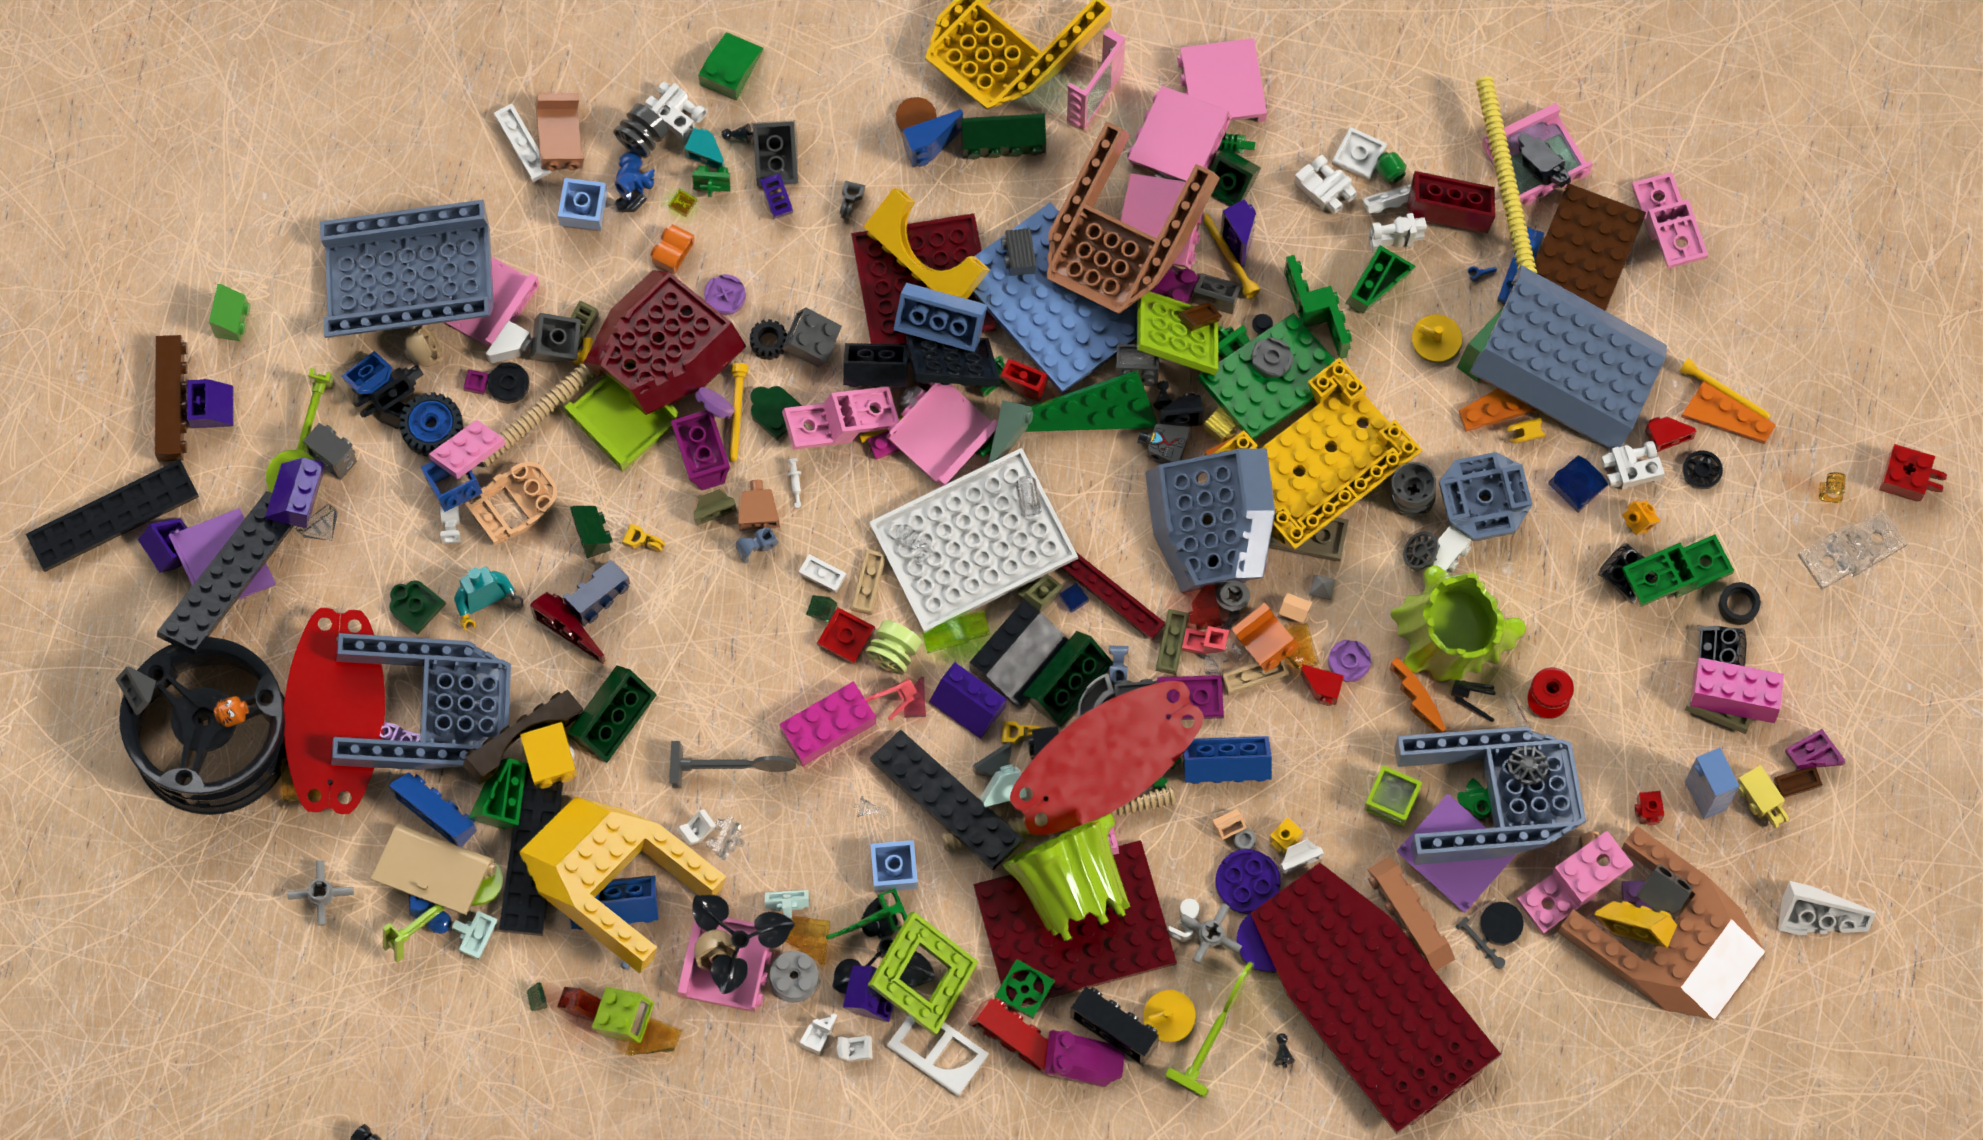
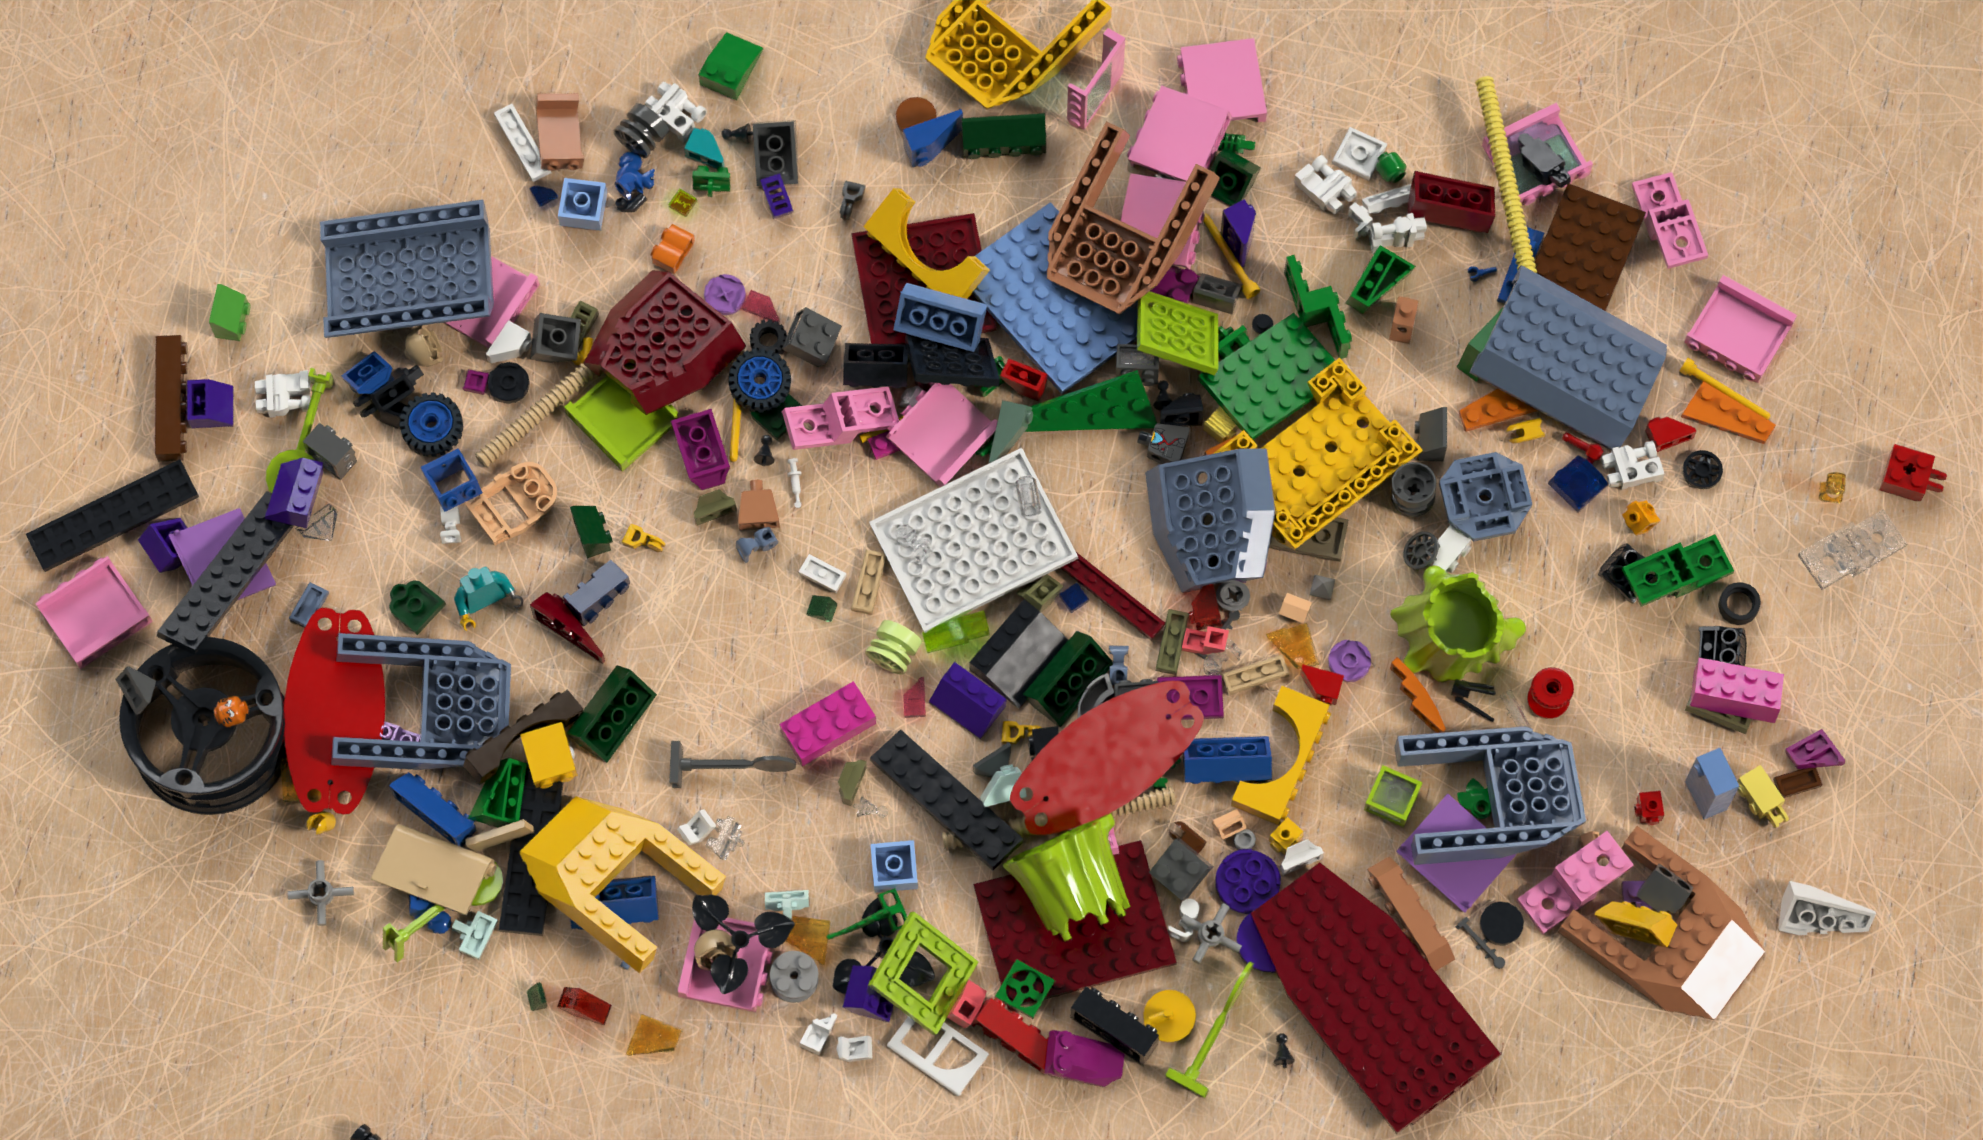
bright pink plate [429,420,506,479] -> none
lime piece [592,987,655,1044] -> none
medium lavender tile [695,387,735,419] -> none
red plate [817,607,875,665] -> none
coral plant [865,678,917,720] -> none
dark grey brick [1001,228,1036,276] -> none
reddish brown tile [1178,302,1222,331] -> none
orange panel [1232,603,1300,673] -> none
dark grey tile [1251,338,1293,378] -> none
yellow shield [1412,314,1462,362] -> none
dark grey wheel [1508,746,1549,785] -> none
none -> bright pink panel [35,556,153,669]
none -> white hips [255,370,311,418]
none -> sand blue tile [289,582,329,628]
none -> yellow piece [306,811,336,835]
none -> tan tile [465,819,534,852]
none -> clear blue tile [529,186,558,207]
none -> wheel [728,348,791,413]
none -> clear pink tile [743,290,780,322]
none -> black piece [754,435,775,466]
none -> olive slope [838,759,867,806]
none -> coral slope [947,980,987,1029]
none -> dark grey piece [1149,839,1214,900]
none -> reddish brown piece [1169,821,1207,854]
none -> yellow arch [1231,686,1331,825]
none -> white bracket [1348,202,1373,239]
none -> nougat torso [1389,297,1419,344]
none -> dark grey slope [1414,407,1447,462]
none -> red piece [1562,432,1604,465]
none -> bright pink panel [1684,275,1797,383]

